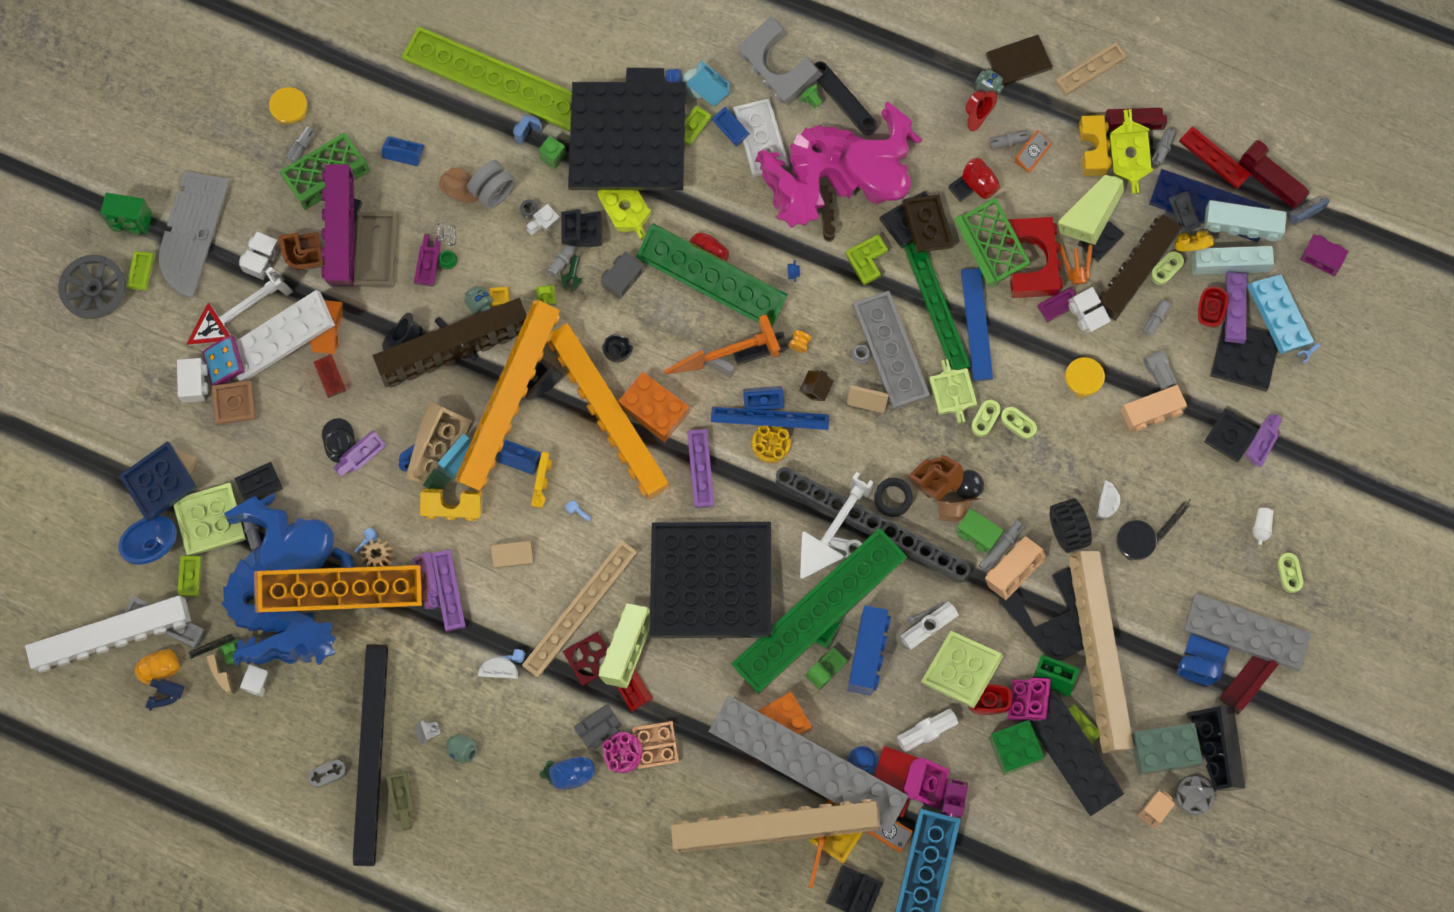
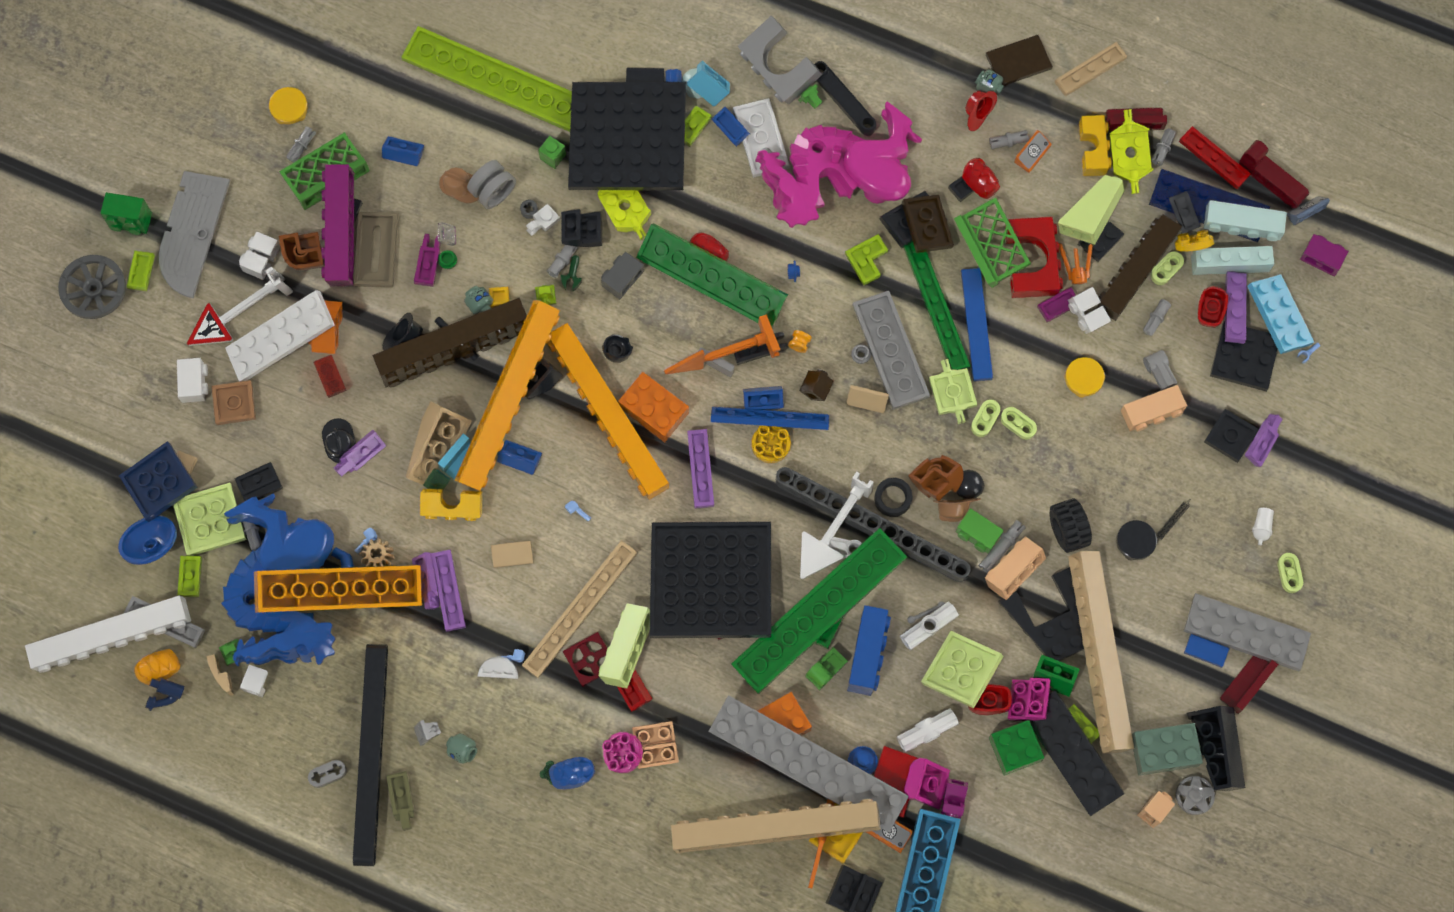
black piece [183,633,238,659] -> none
slope [202,335,245,386] -> none
blue arm [398,444,415,471] -> none
medium blue bracket [513,115,542,144] -> none
yellow hinge [531,452,552,509] -> none
dark grey brick [574,704,622,749] -> none
dark brown plate [820,185,836,242] -> none
white tile [1095,480,1120,519] -> none
blue piece [1177,656,1223,686] -> none

